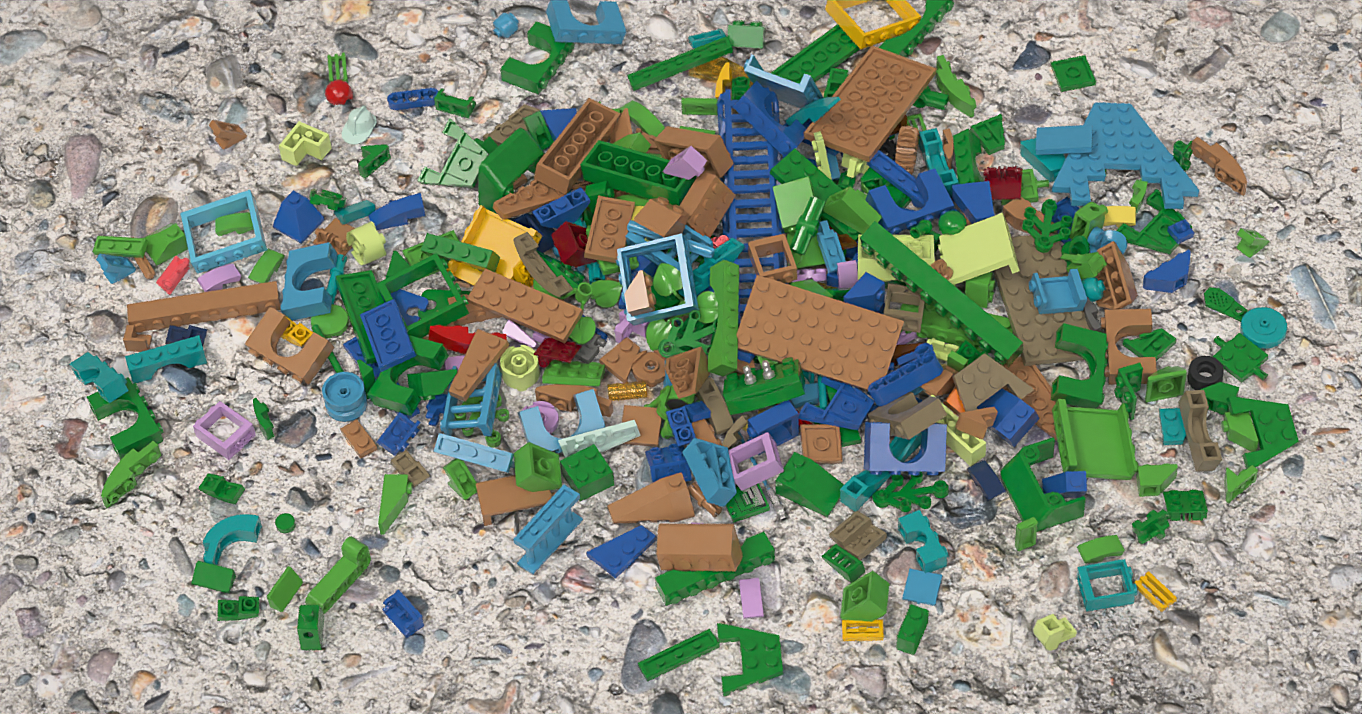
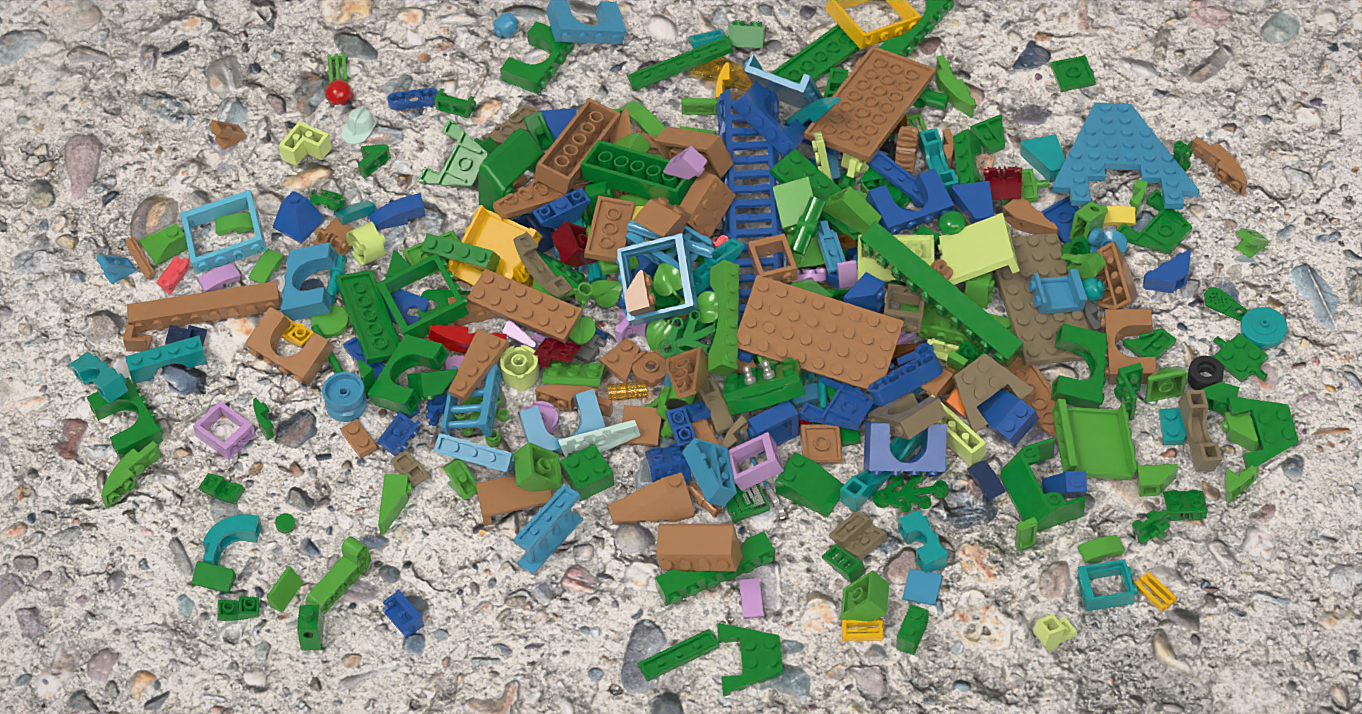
bright green tile [92,236,148,258] -> none
blue tile [360,299,416,372] -> none
blue wing [586,525,656,579] -> none
green slope [732,76,750,100] -> none
green pin [910,220,932,239] -> none
medium nougat slope [955,407,998,439] -> none
green plant [1022,199,1073,253] -> none
dark azure tile [1036,125,1093,155] -> none
blue tile [1168,219,1194,244] -> none

